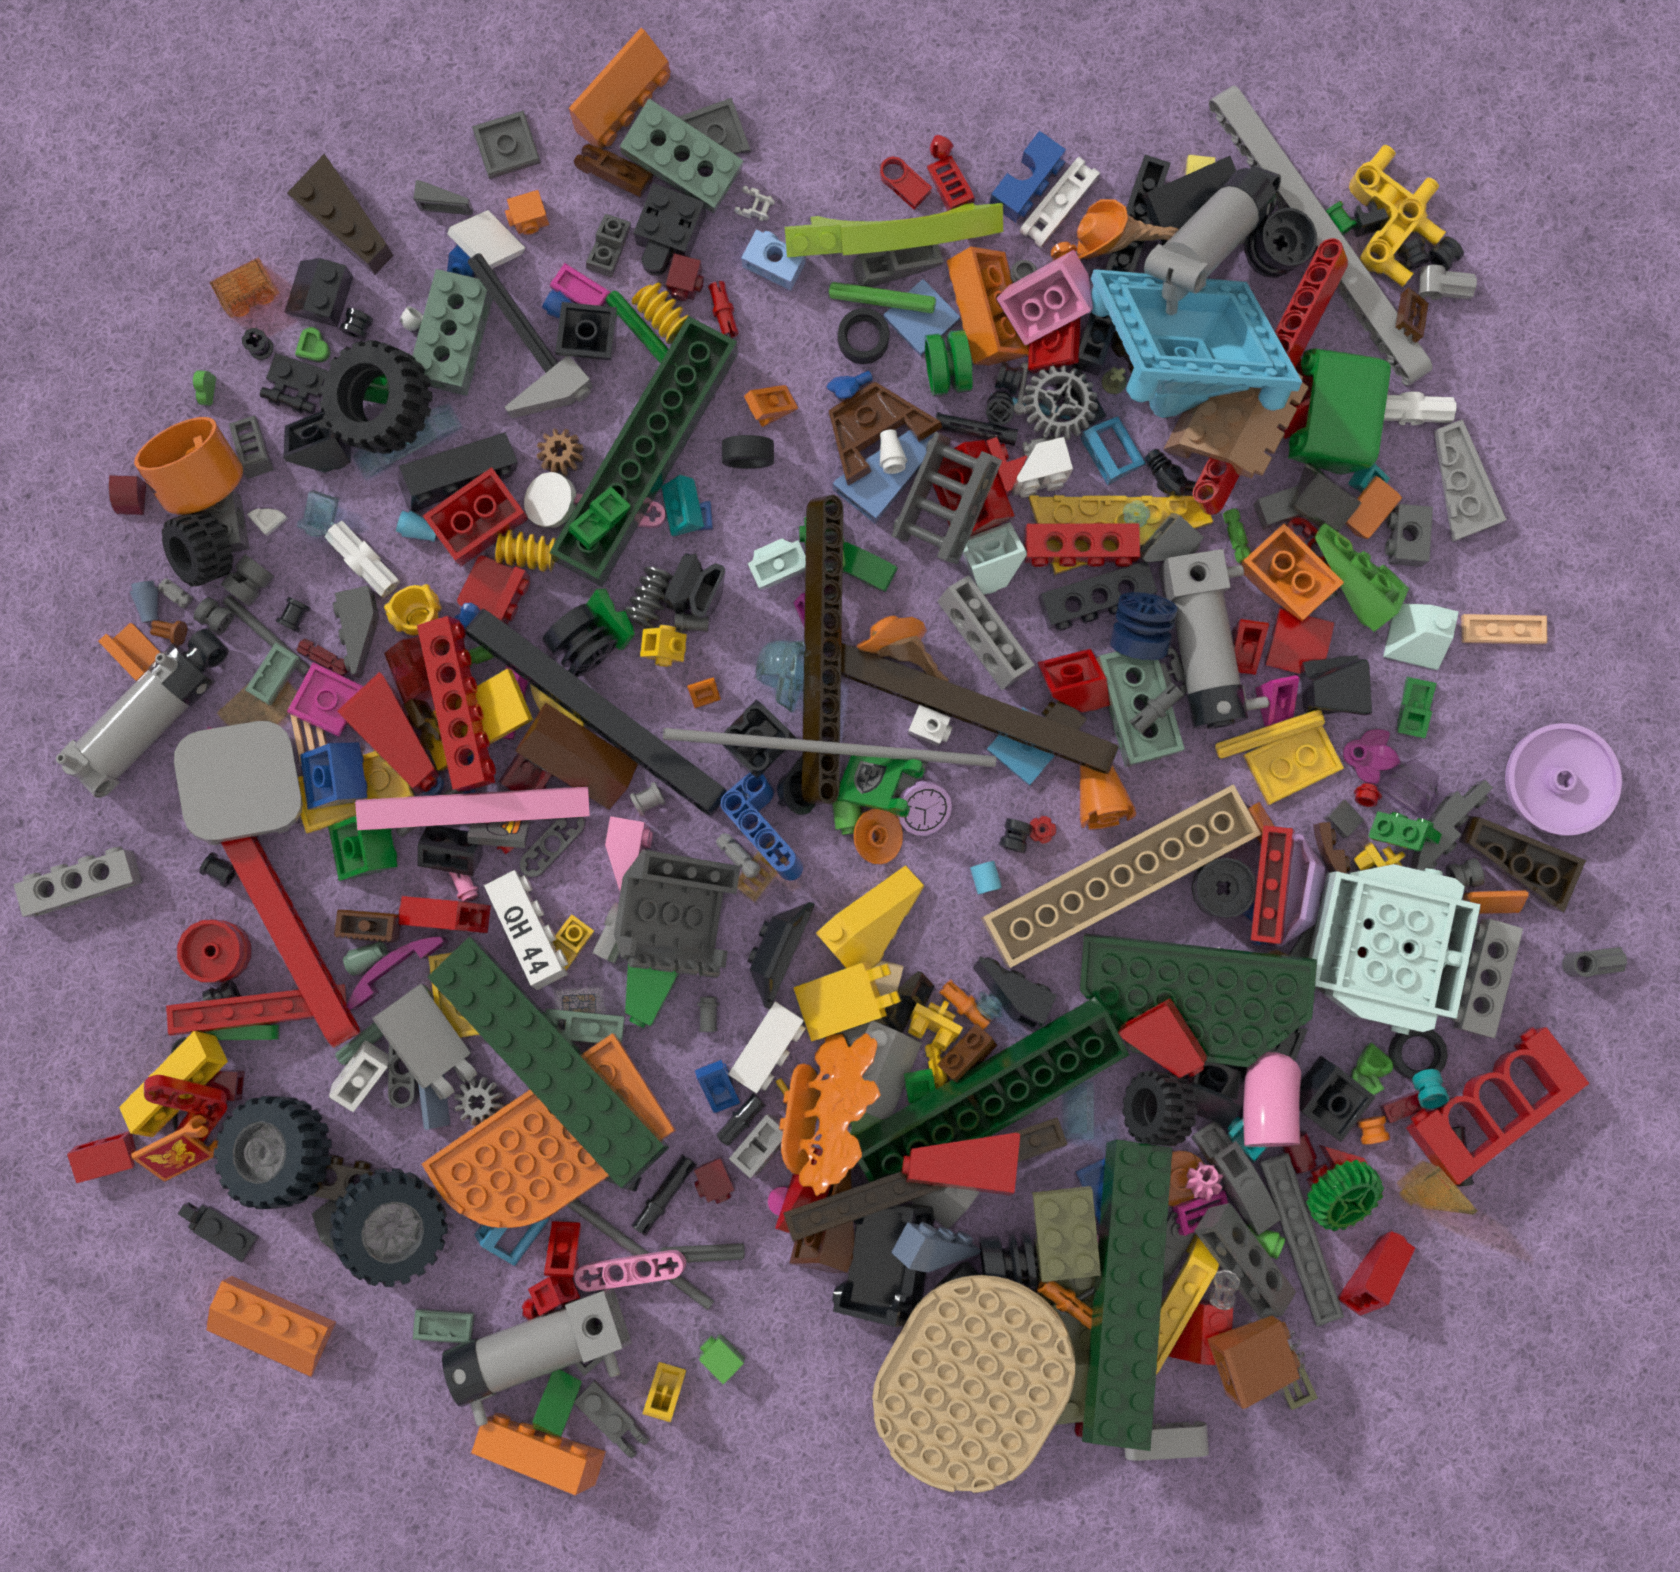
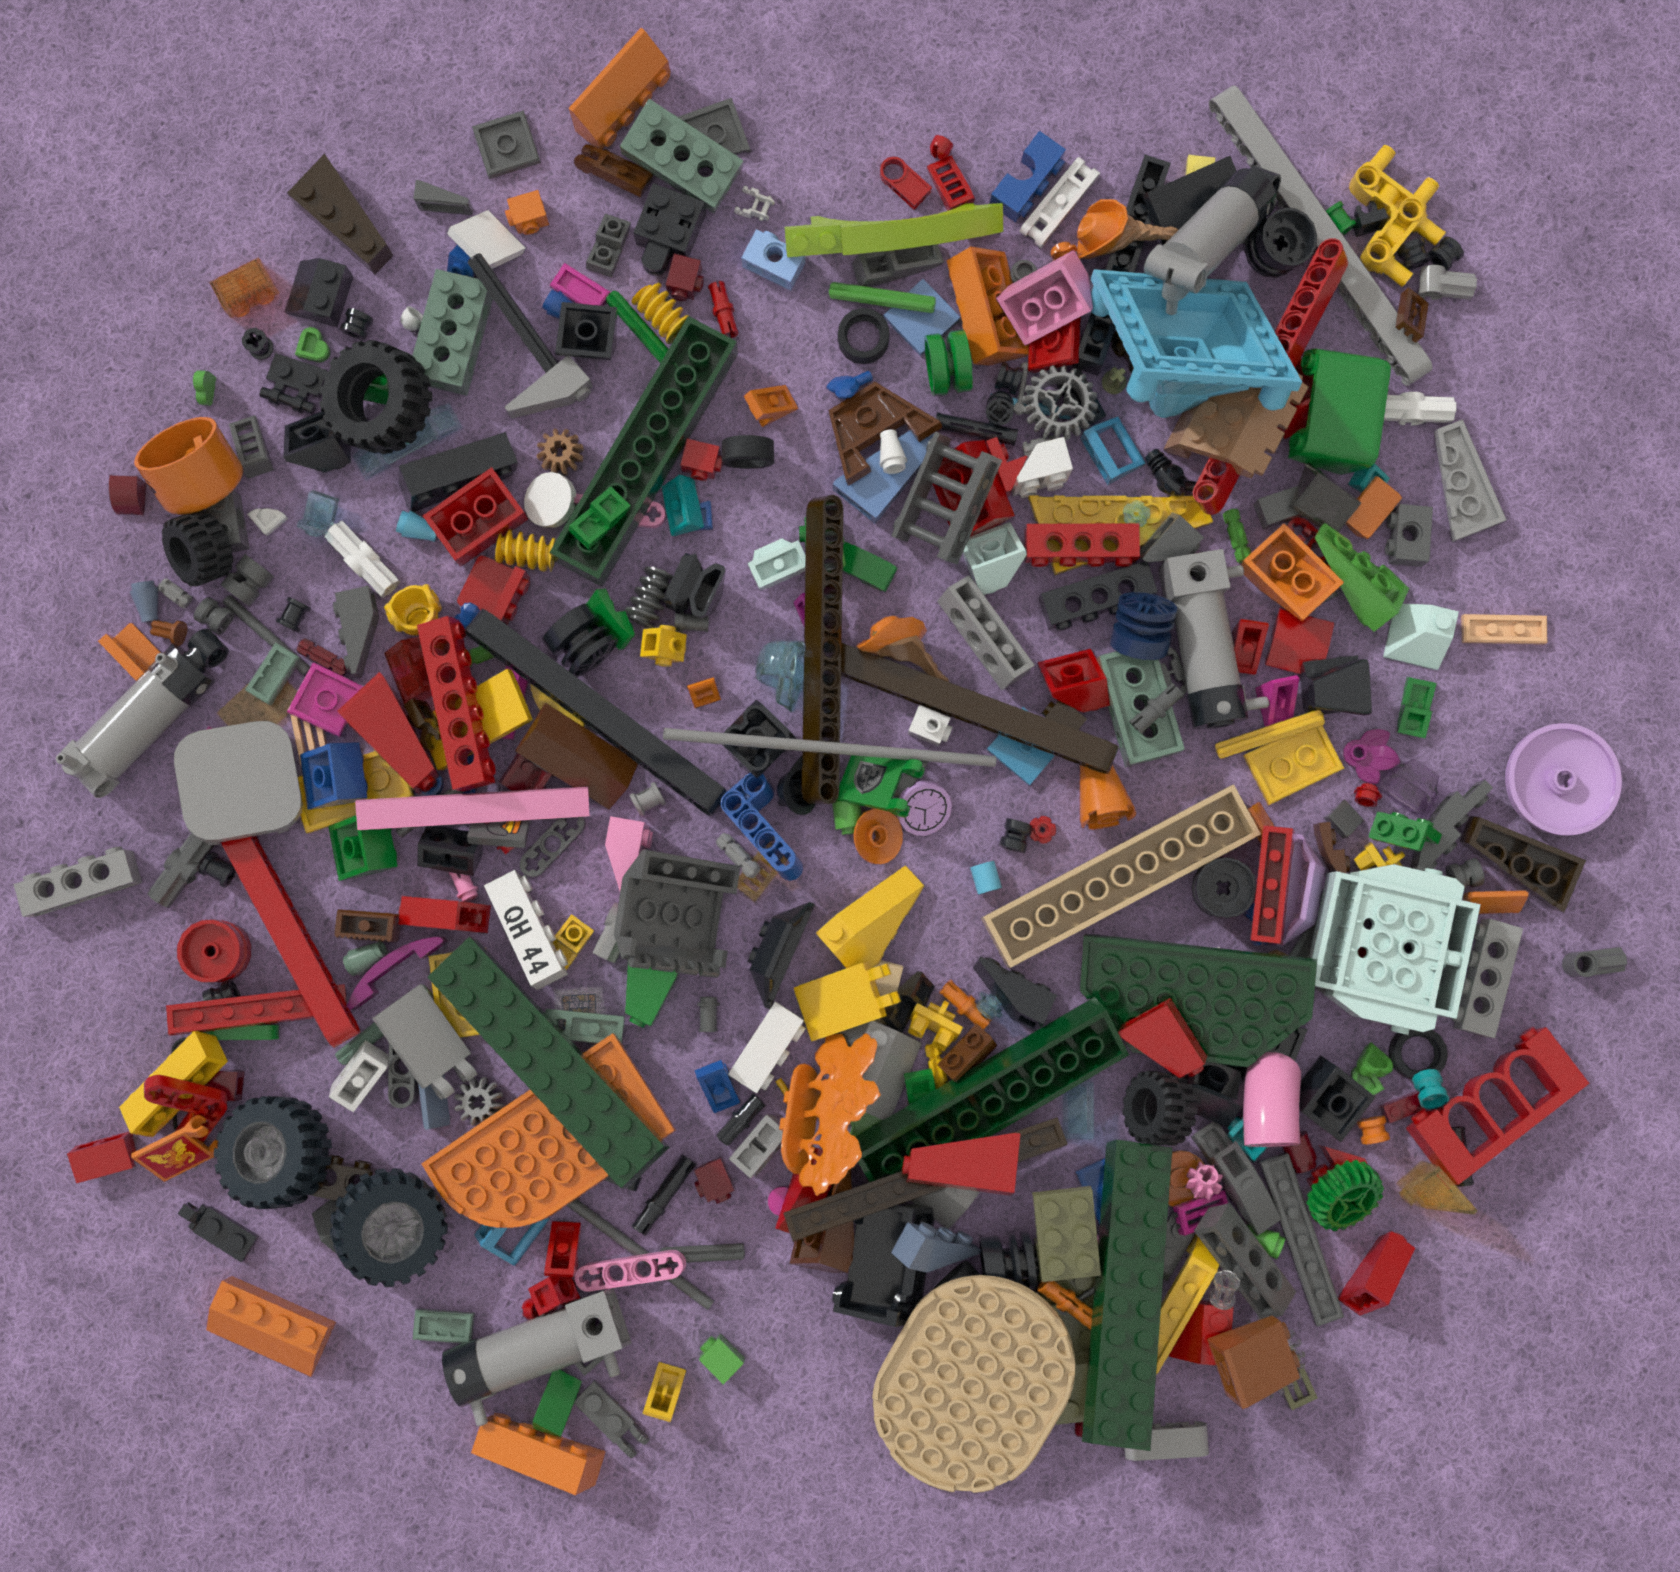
none -> dark grey piece [147,834,215,908]
none -> red brick [680,439,723,481]

